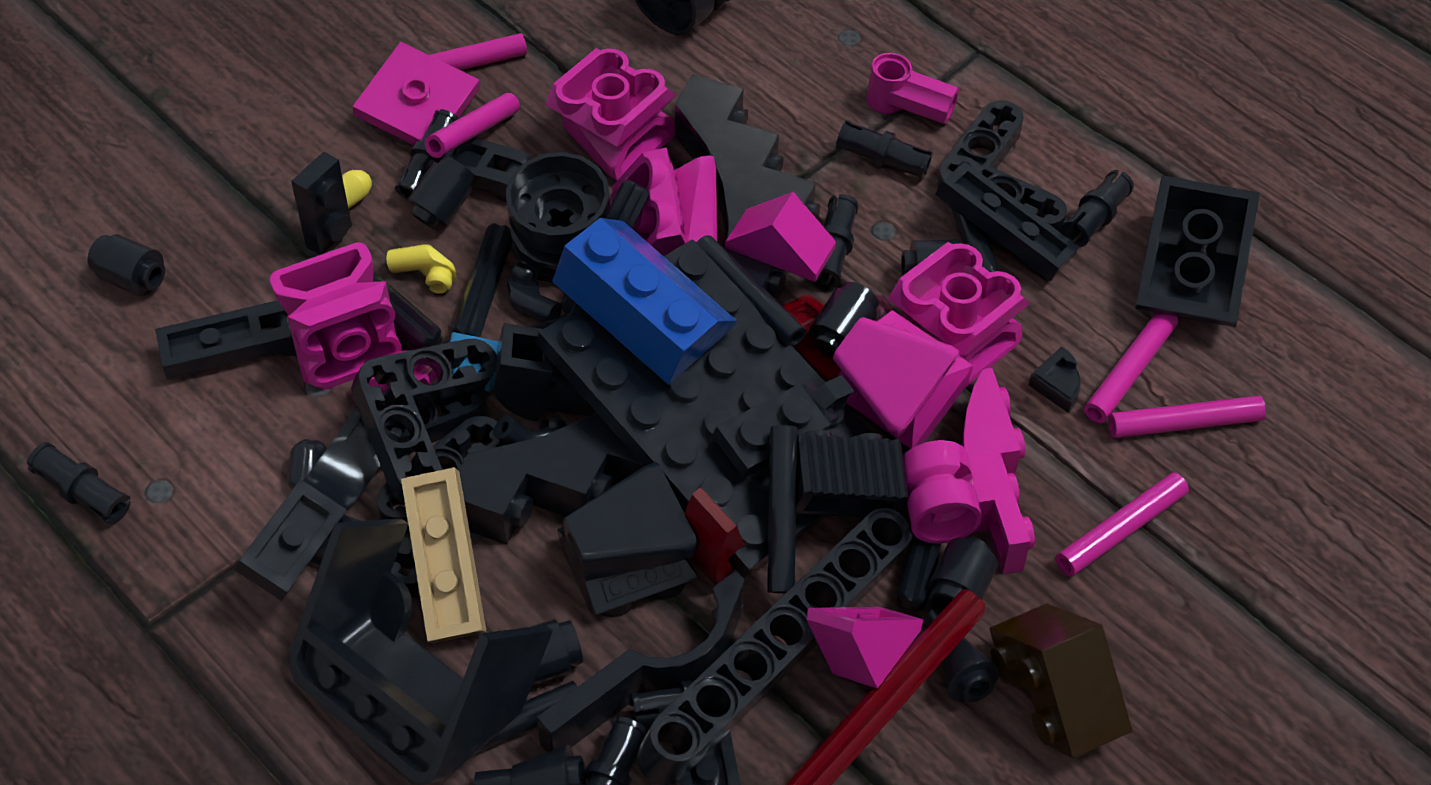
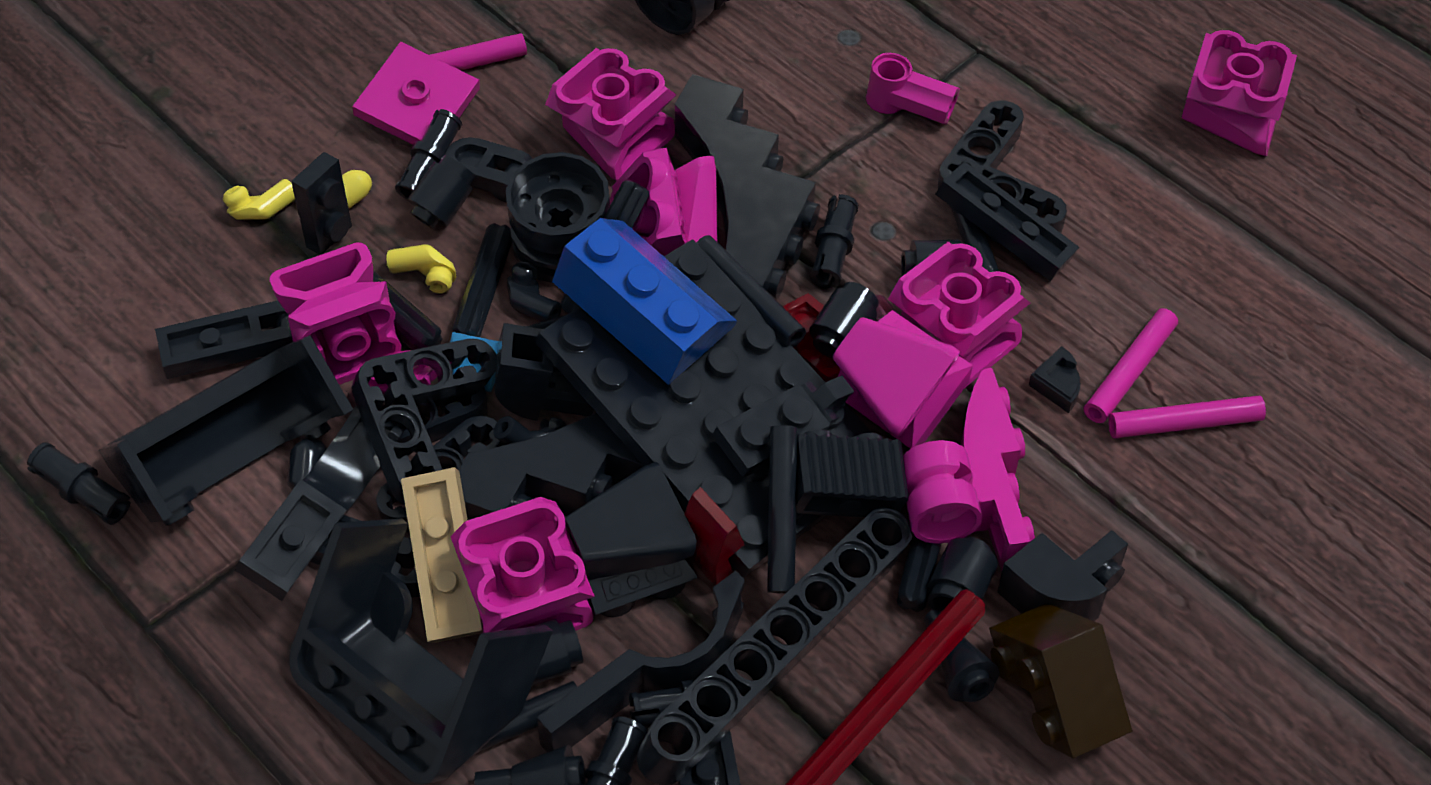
black brick [87,234,165,296] -> none
dark pink piece [425,92,520,158] -> none
dark pink slope [725,192,836,282] -> none
dark pink slope [806,606,923,689] -> none
black pin [836,120,933,180] -> none
dark pink piece [1055,472,1189,577] -> none
black pin [1061,170,1134,247] -> none
black slope [1135,175,1260,328] -> none
none -> black windscreen [98,335,354,526]
none -> light yellow arm [223,179,295,220]
none -> dark pink piece [450,497,595,633]
none -> black brick [997,530,1128,621]
none -> dark pink piece [1181,30,1297,156]

